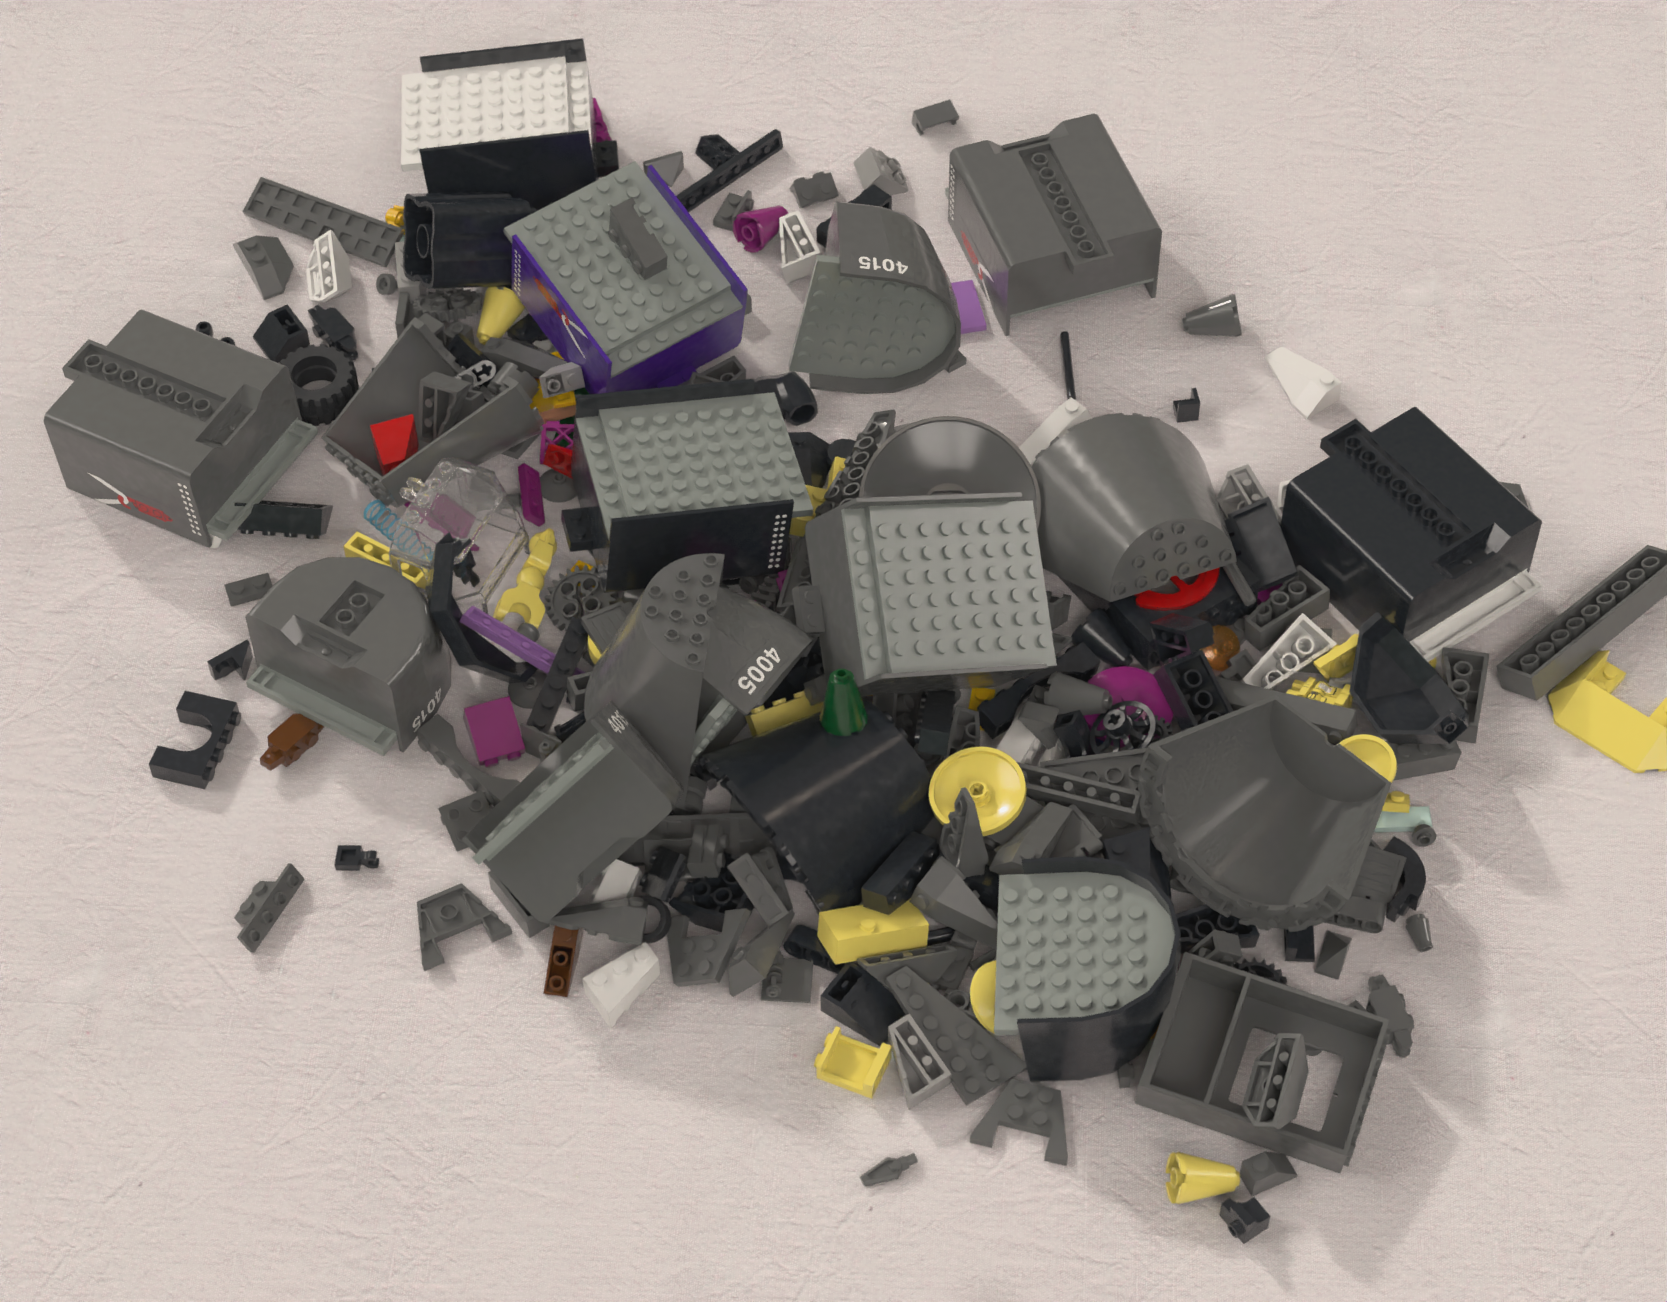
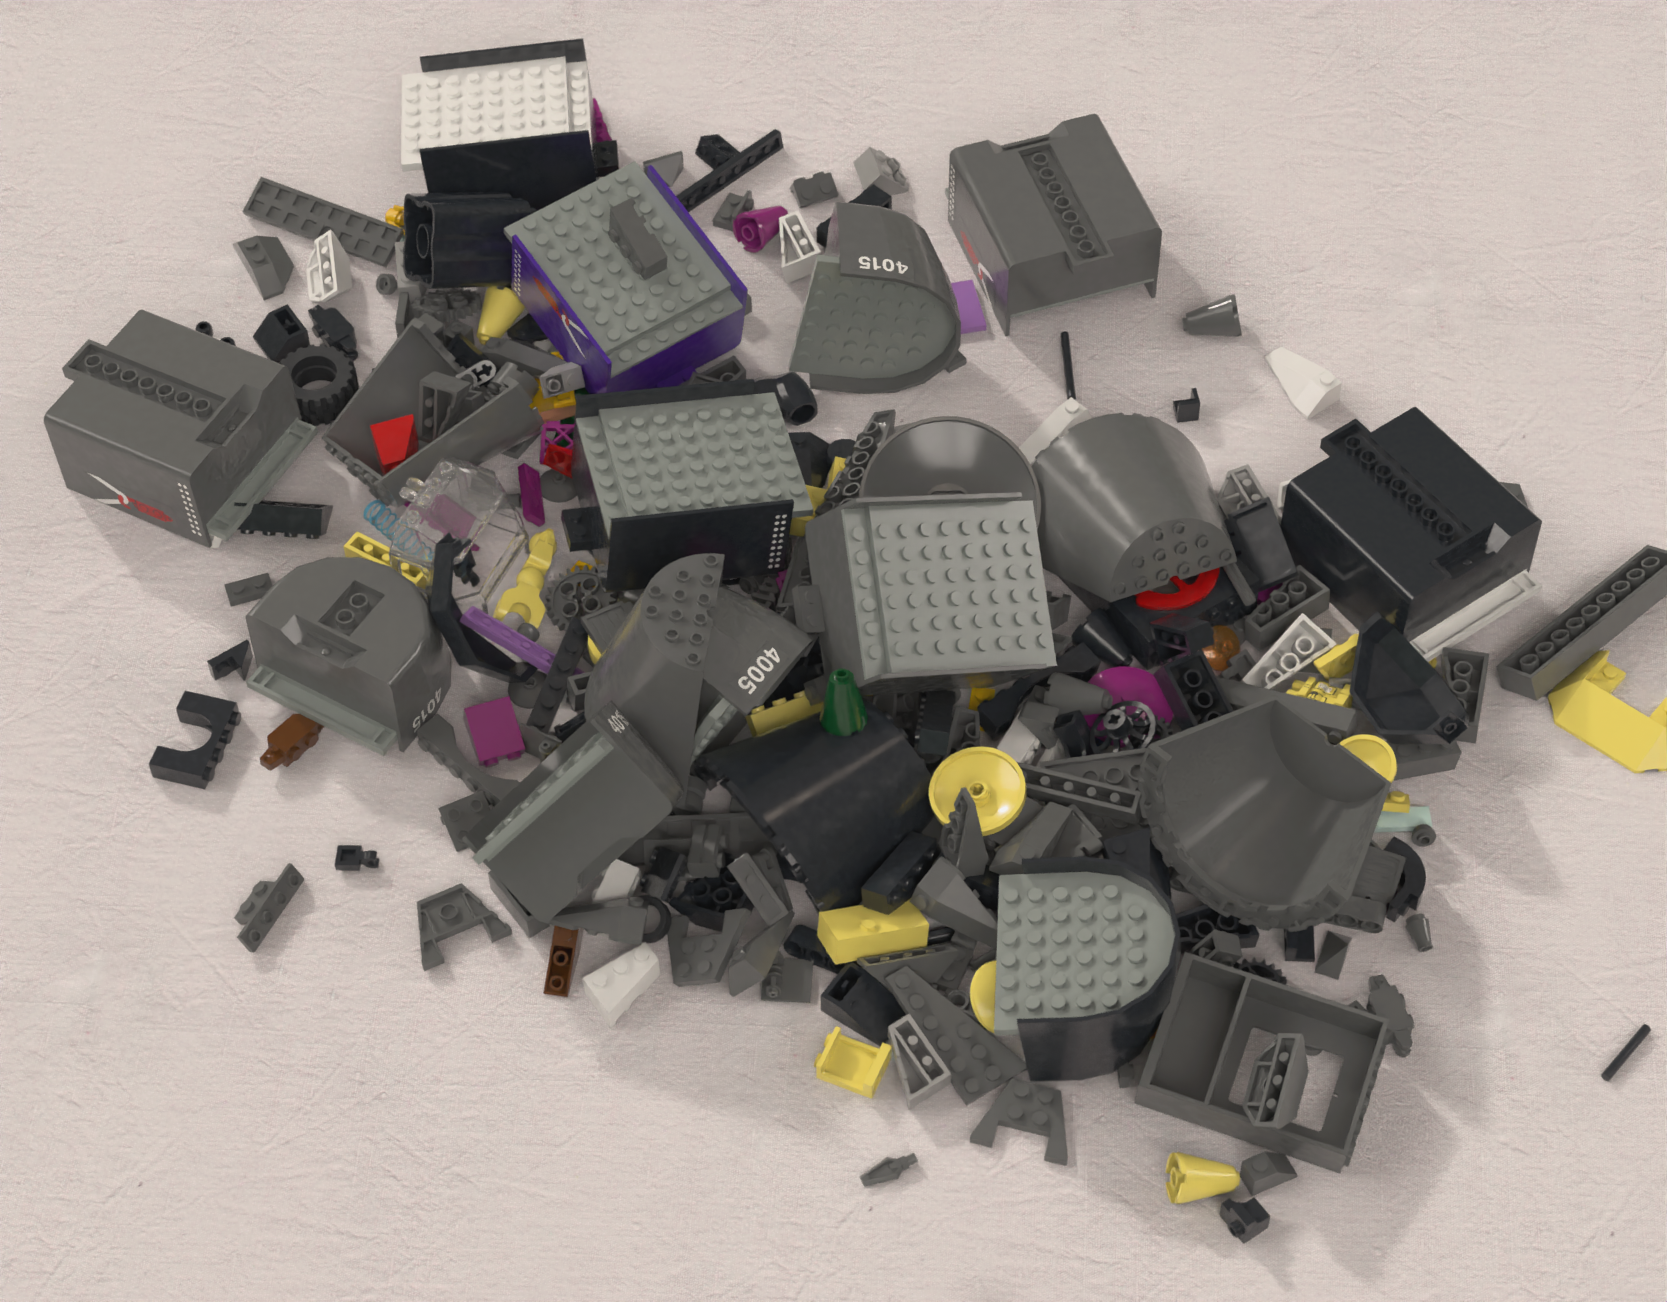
dark grey hinge [912,99,959,135] -> none
none -> black bar [1601,1024,1651,1081]

